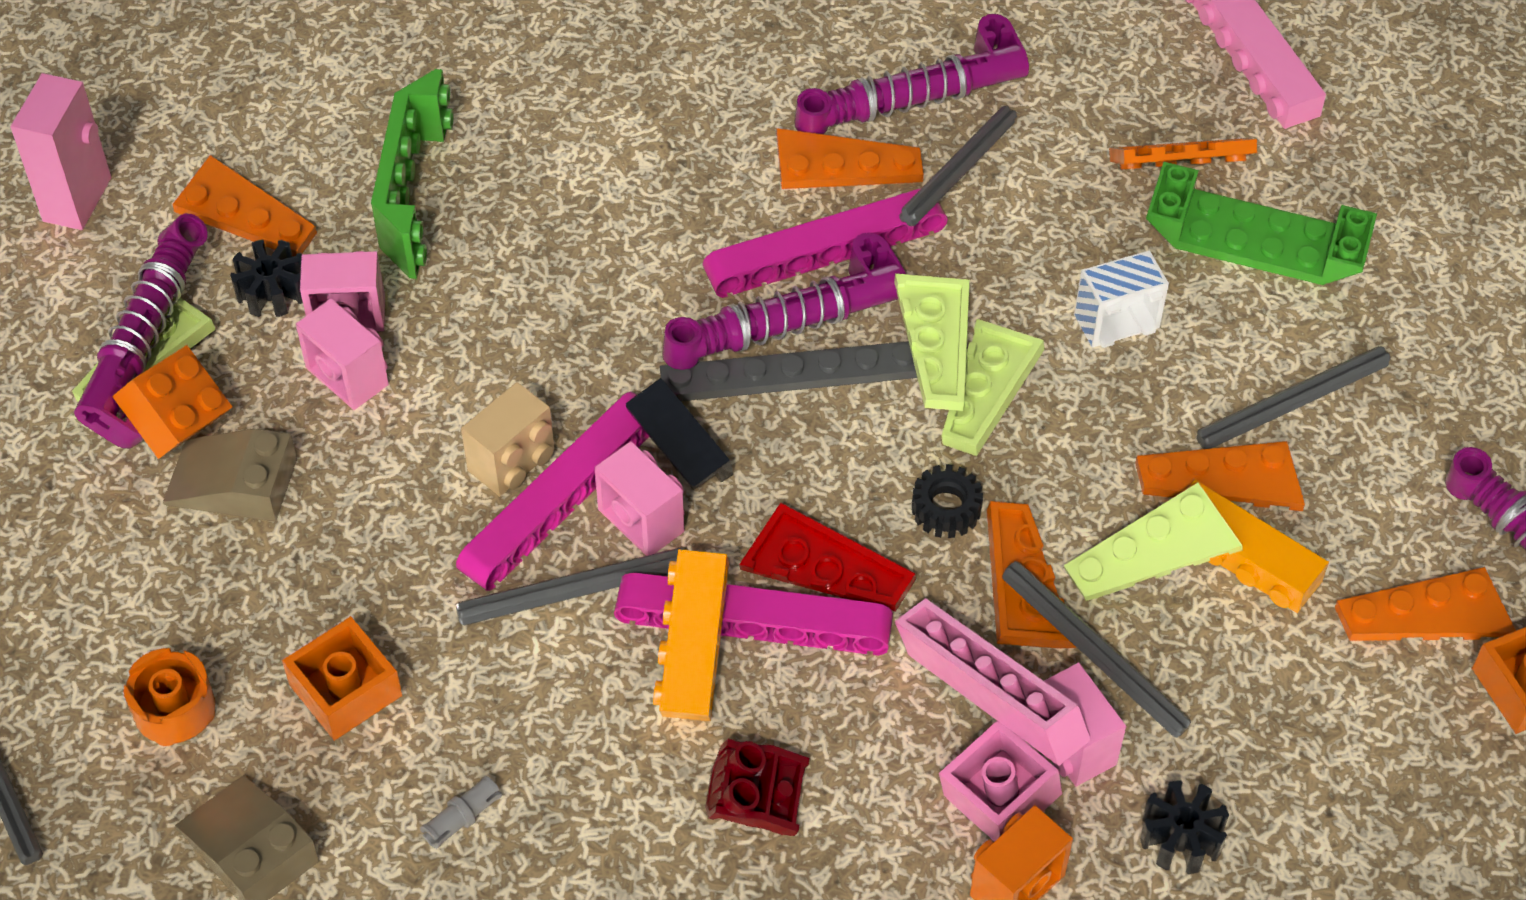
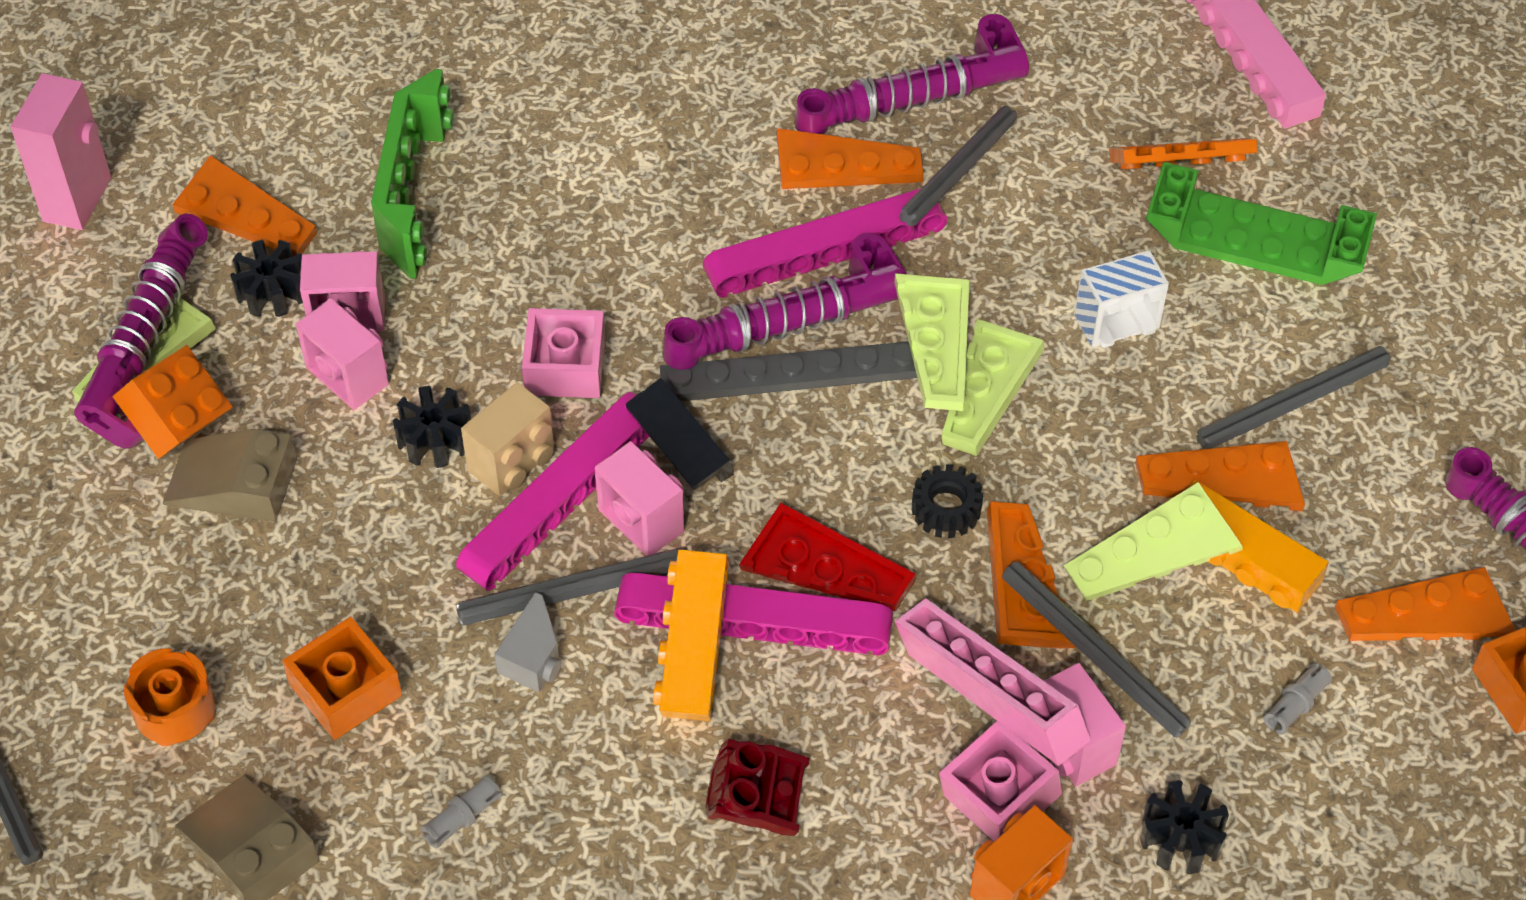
none -> black gear [393,385,471,468]
none -> light grey slope [494,592,562,692]
none -> bright pink brick [522,308,606,398]
none -> light grey pin [1264,663,1332,735]

